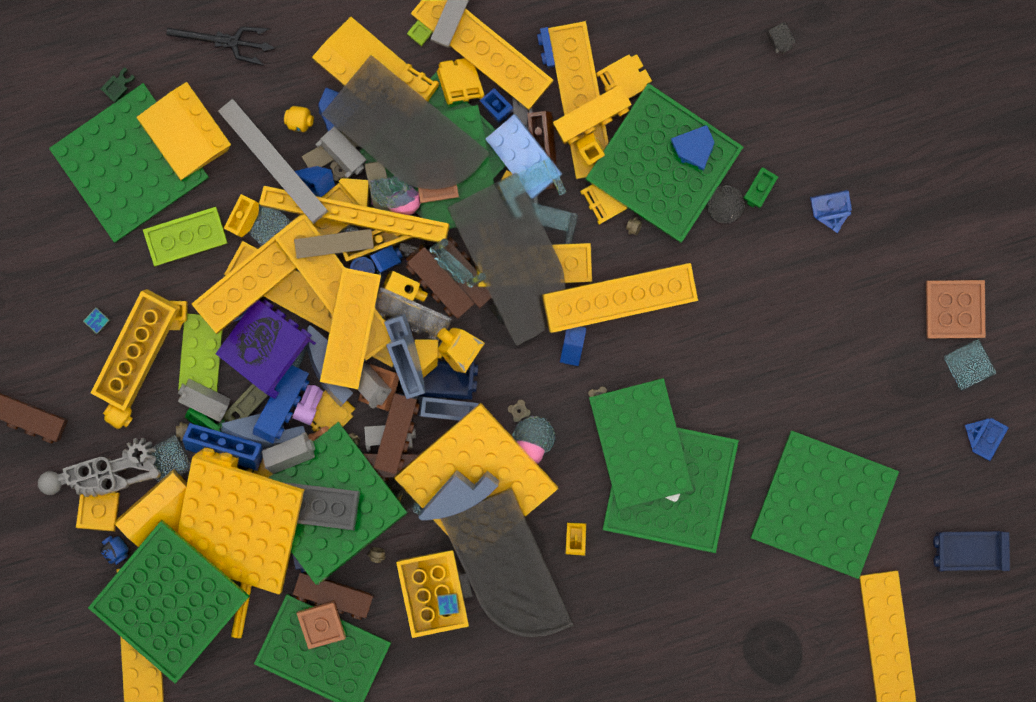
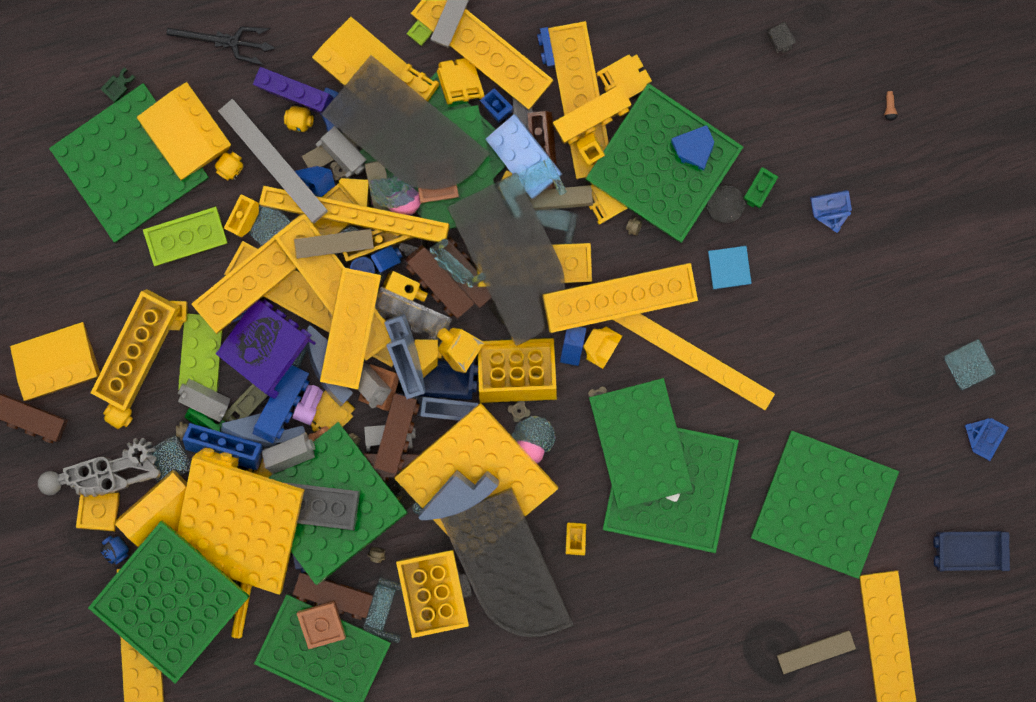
tile [83,307,111,334] -> none
tile [437,593,459,615] -> none
nougat plate [926,280,986,338] -> none
none -> yellow slope [10,322,100,401]
none -> yellow head [215,151,244,181]
none -> dark purple brick [253,67,334,116]
none -> clear light blue plate [363,577,402,643]
none -> yellow slope [478,338,557,403]
none -> dark tan tile [514,185,593,212]
none -> yellow slope [583,327,622,369]
none -> yellow plate [612,313,775,410]
none -> dark azure tile [708,246,752,289]
none -> dark tan tile [777,630,856,674]
none -> nougat piece [884,91,898,121]

